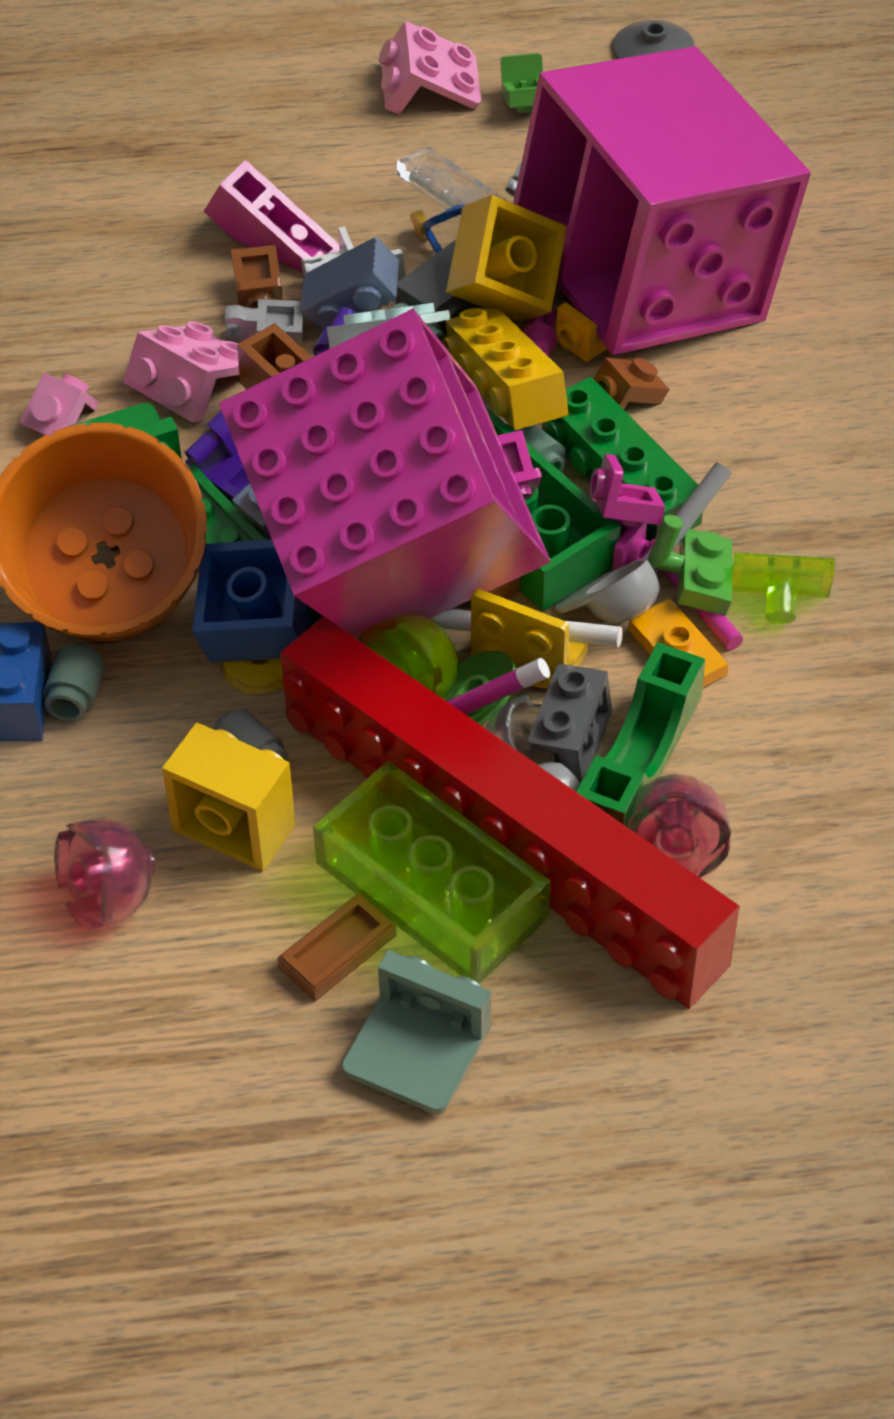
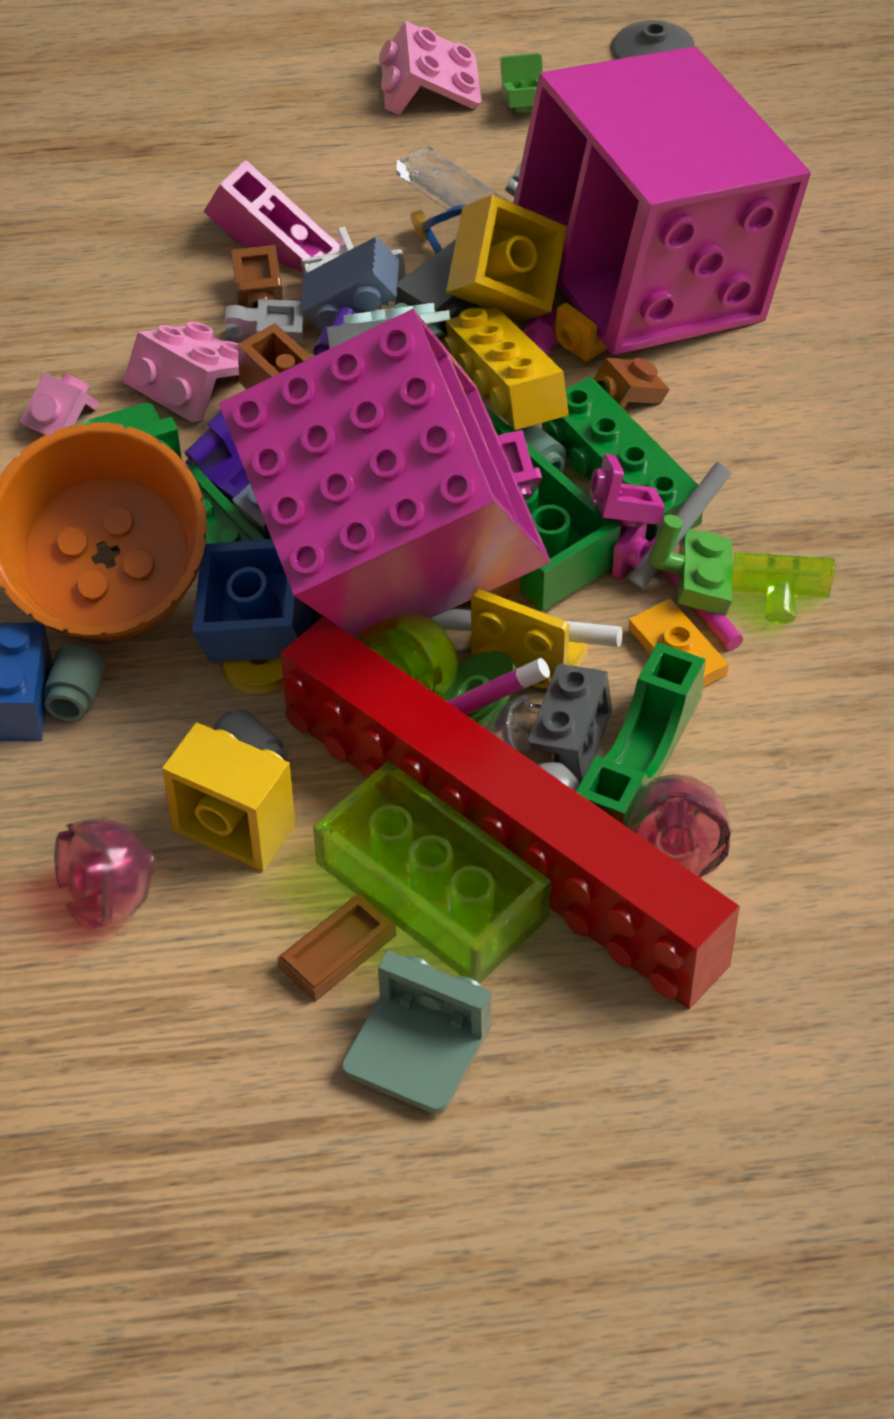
light grey cap [555,558,659,624] -> none

